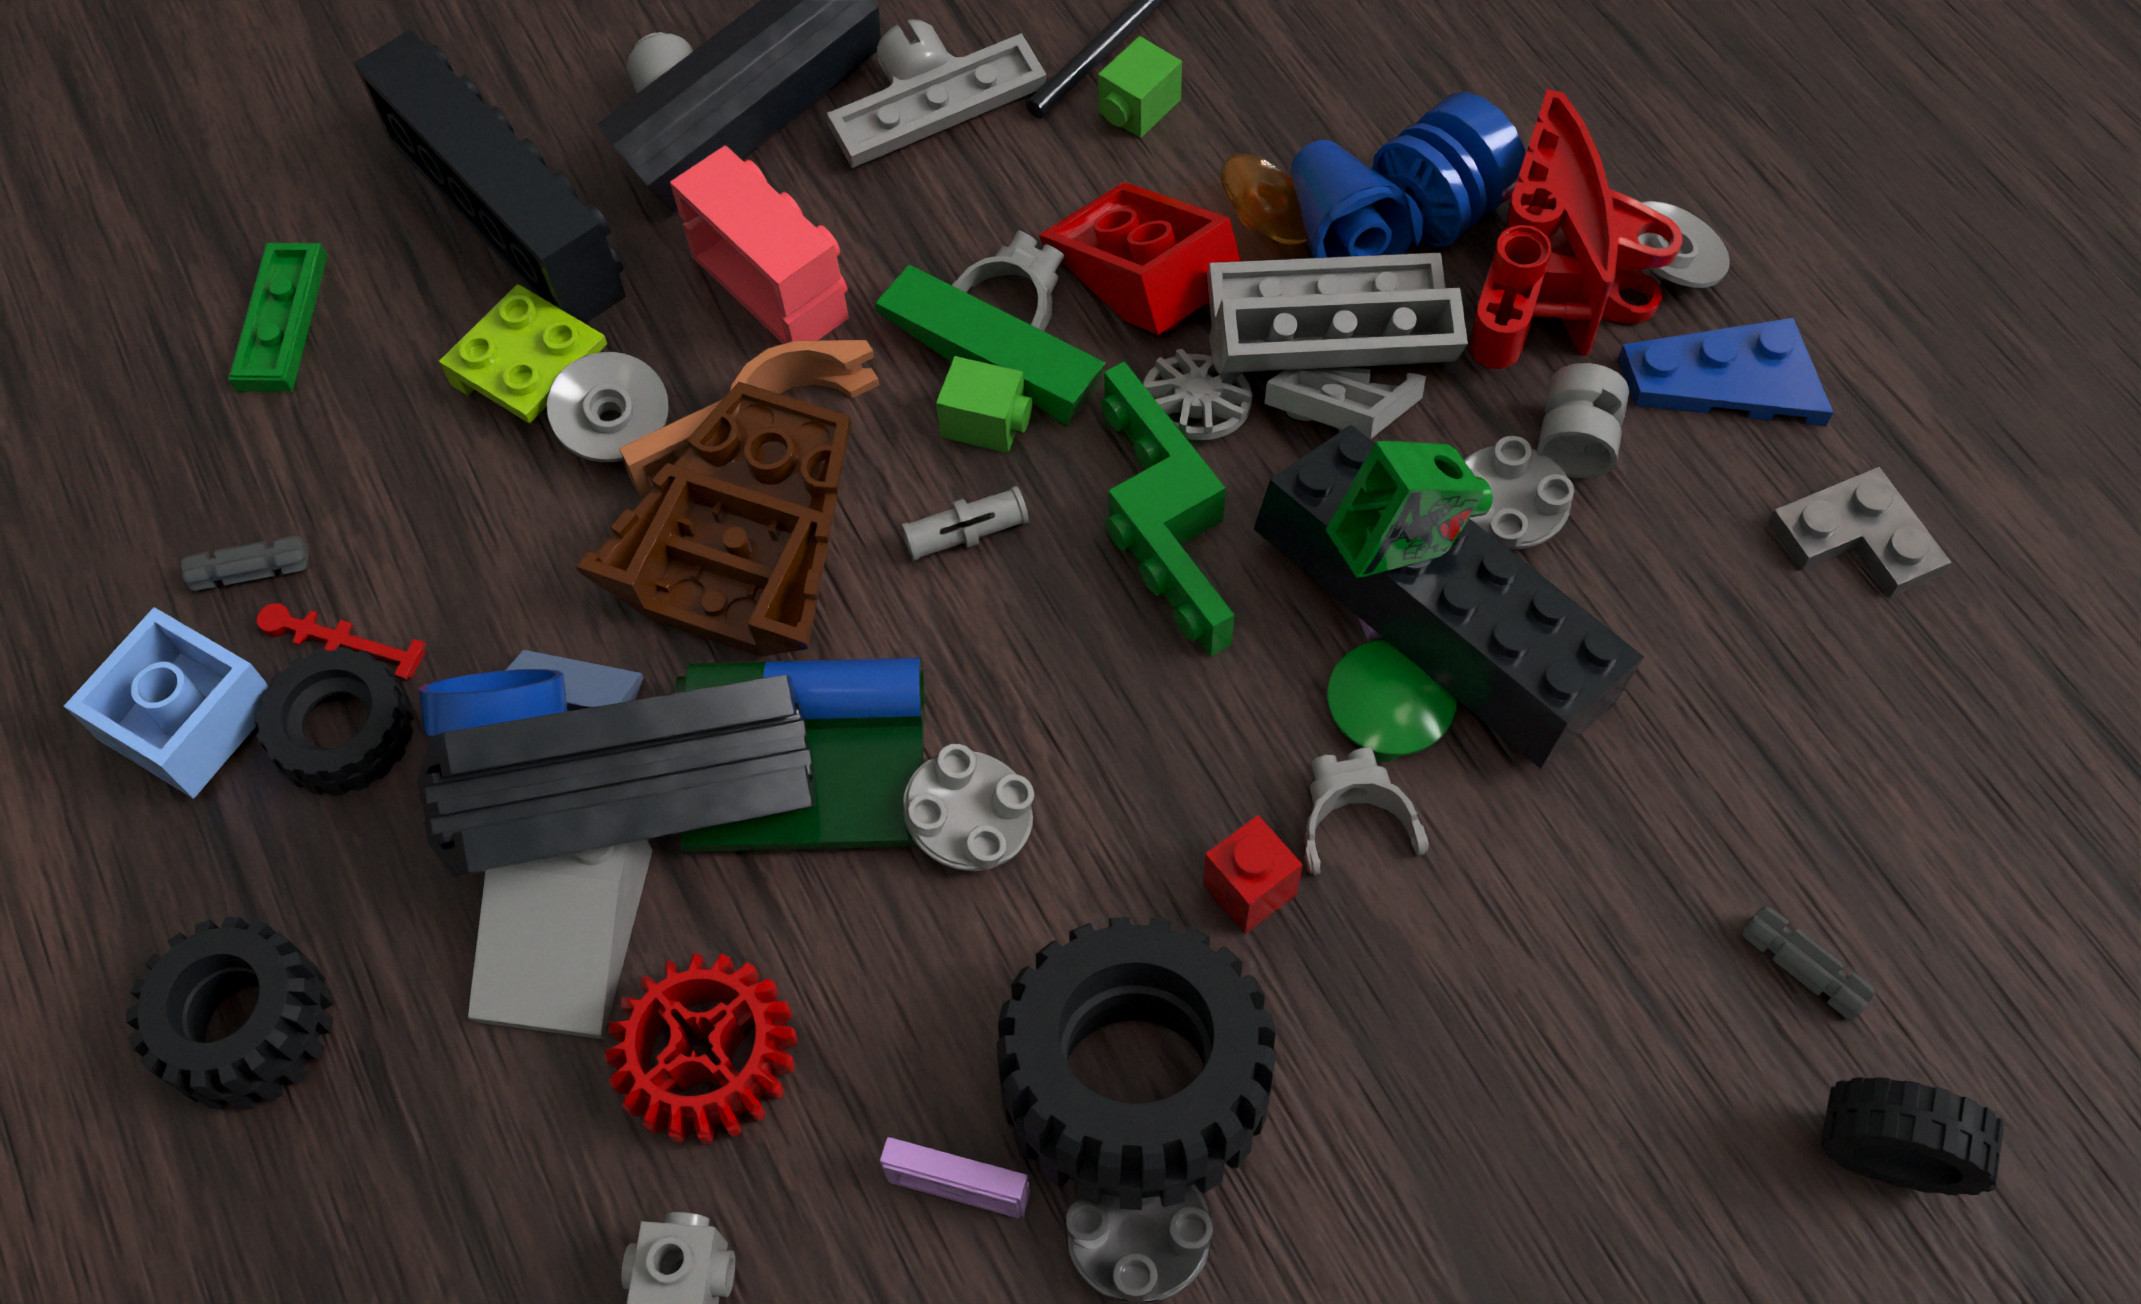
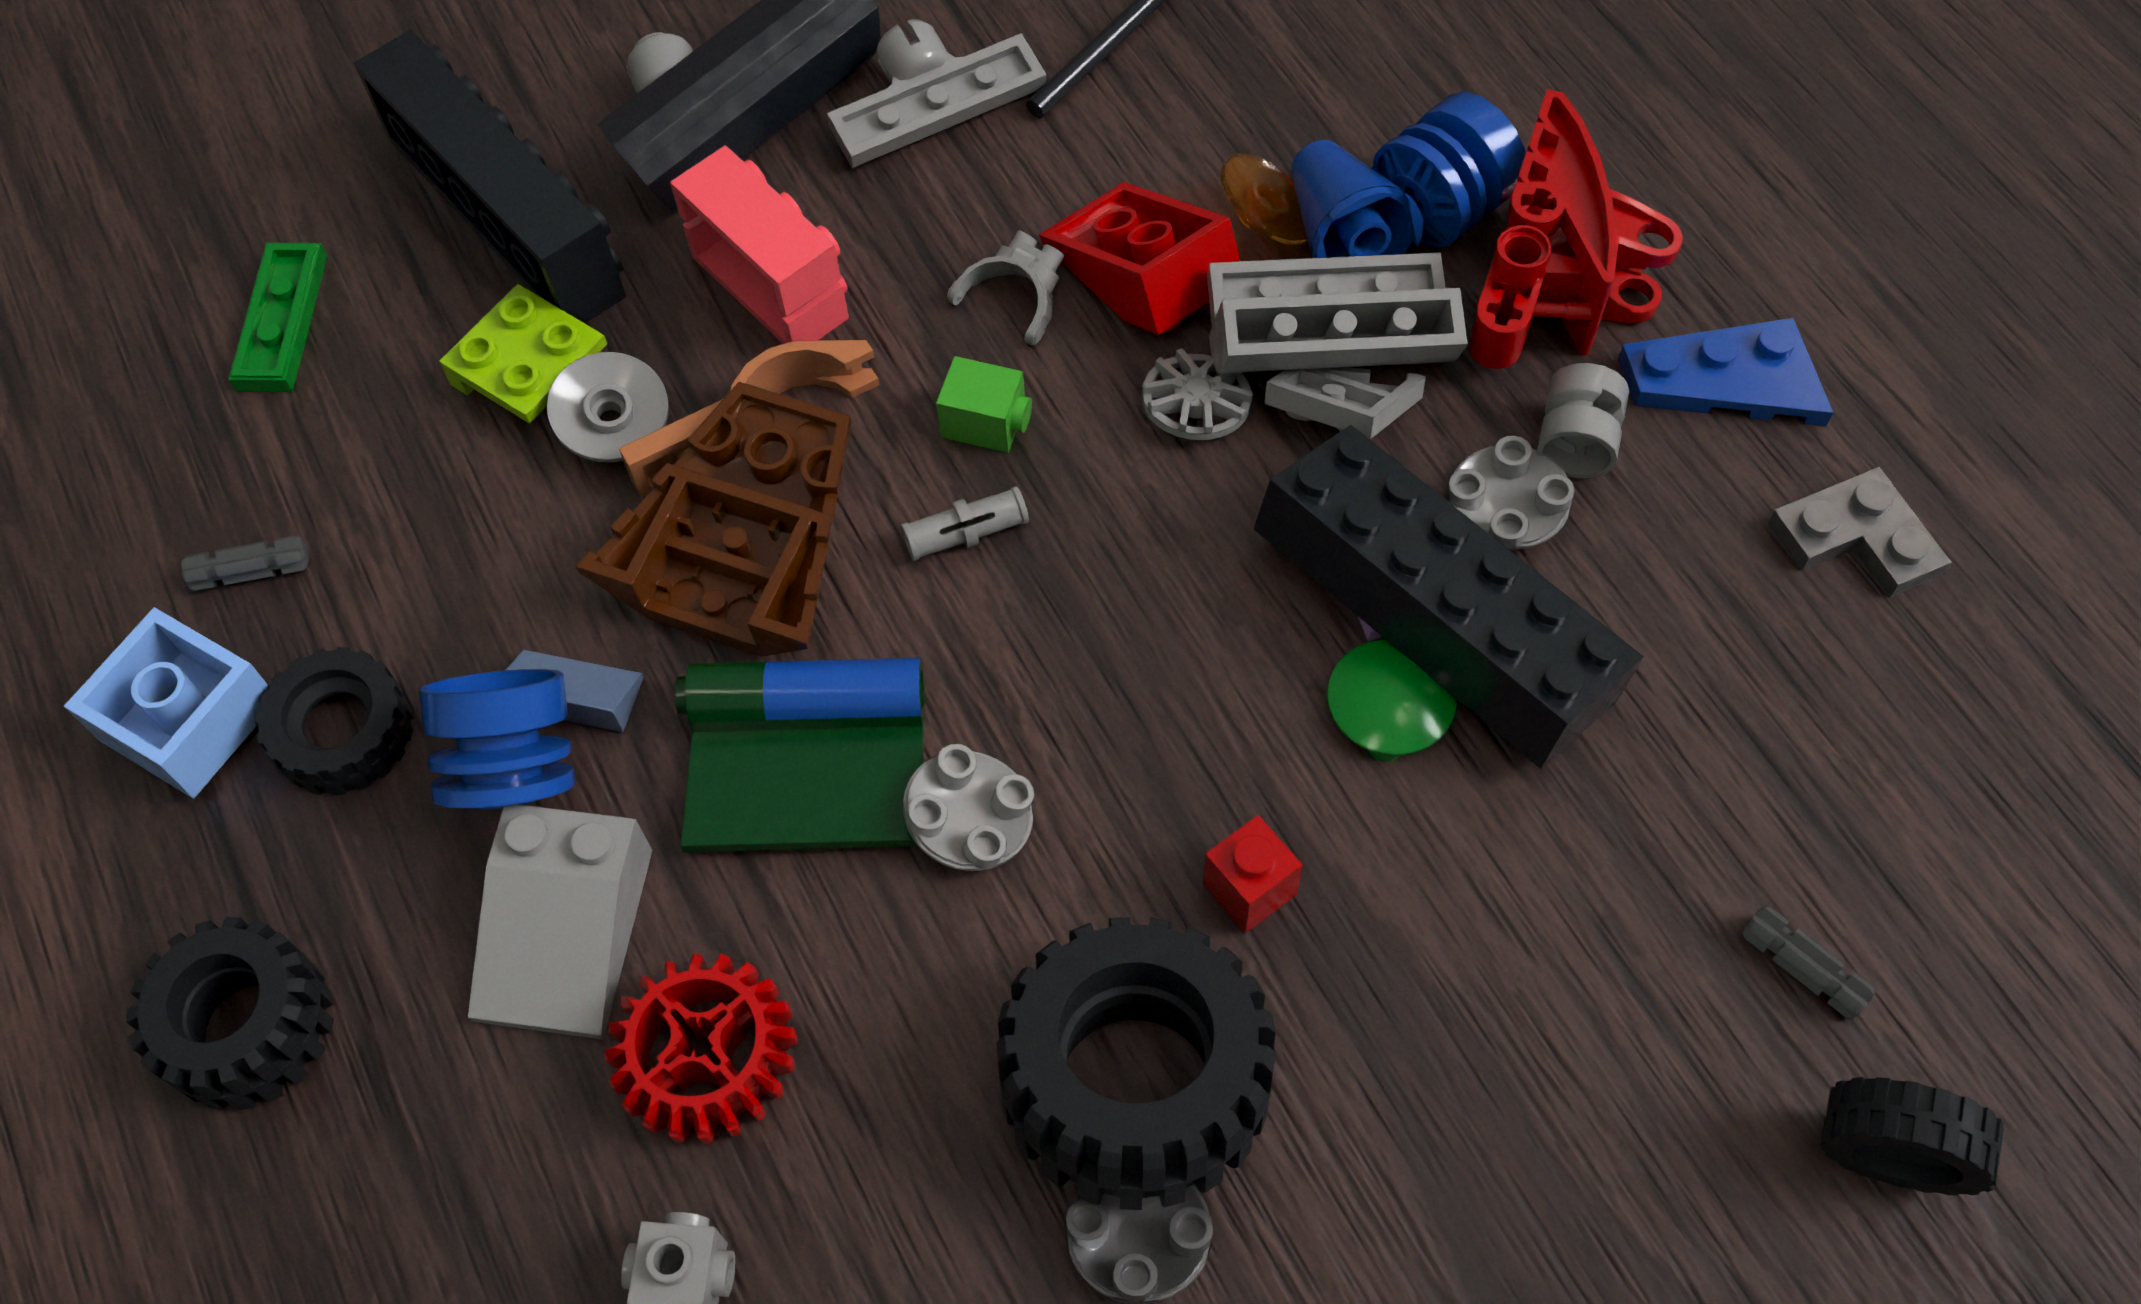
red piece [257,603,426,681] -> none
black piece [417,675,816,877] -> none
green slope [874,265,1106,426] -> none
lavender tile [880,1137,1031,1218] -> none
bright green brick [1098,36,1182,138] -> none
green bracket [1101,361,1235,657] -> none
light grey helmet [1304,748,1429,876] -> none
green torso [1326,441,1493,578] -> none
light grey dish [1637,201,1730,288] -> none

